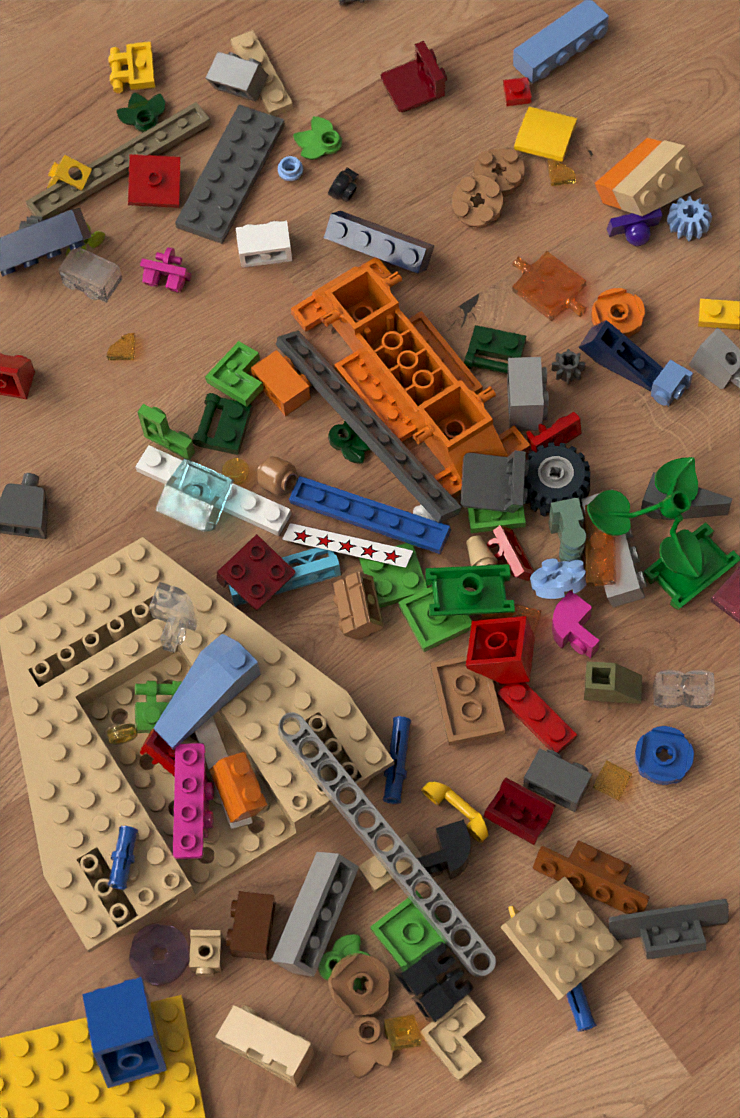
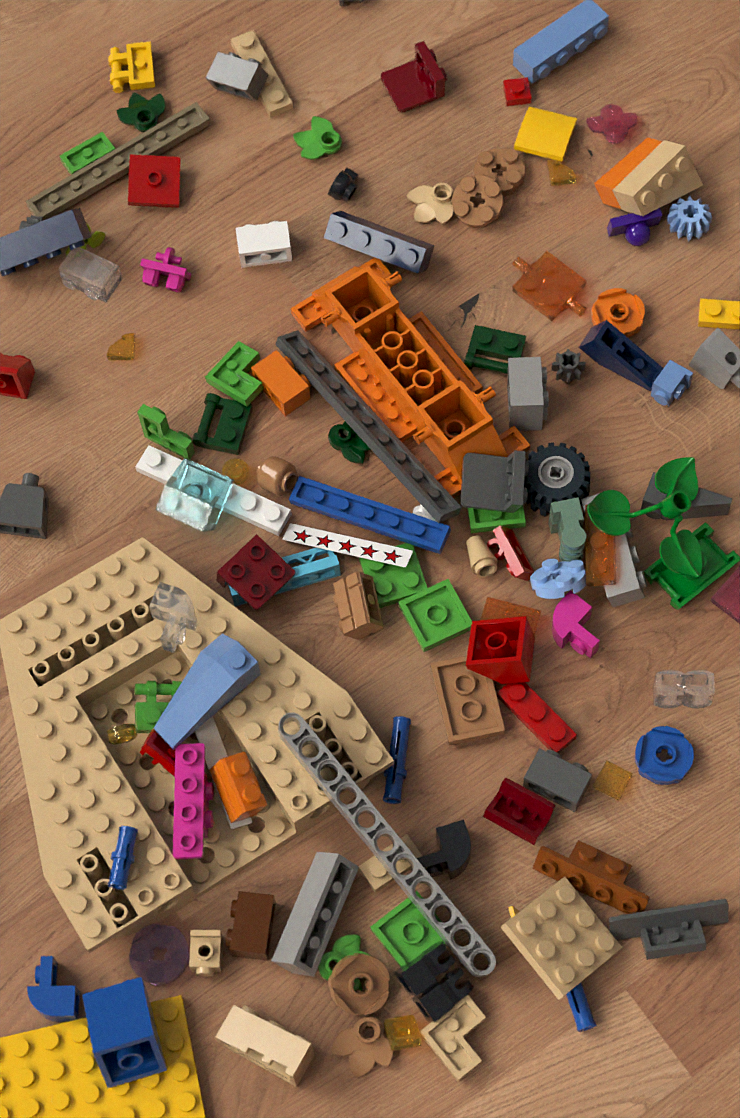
yellow bracket [47,155,92,191] -> none
dark grey plate [175,104,285,244] -> none
light blue plate [278,156,303,181] -> none
yellow bar [421,782,488,843] -> none
green piece [425,564,515,617] -> none
red plate [526,412,582,453] -> none
olive slope [584,661,642,704] -> none
none -> blue brick [27,956,80,1022]
none -> bright green plate [60,131,115,175]
none -> tan plate [407,183,454,224]
none -> clear pink plate [586,104,637,143]

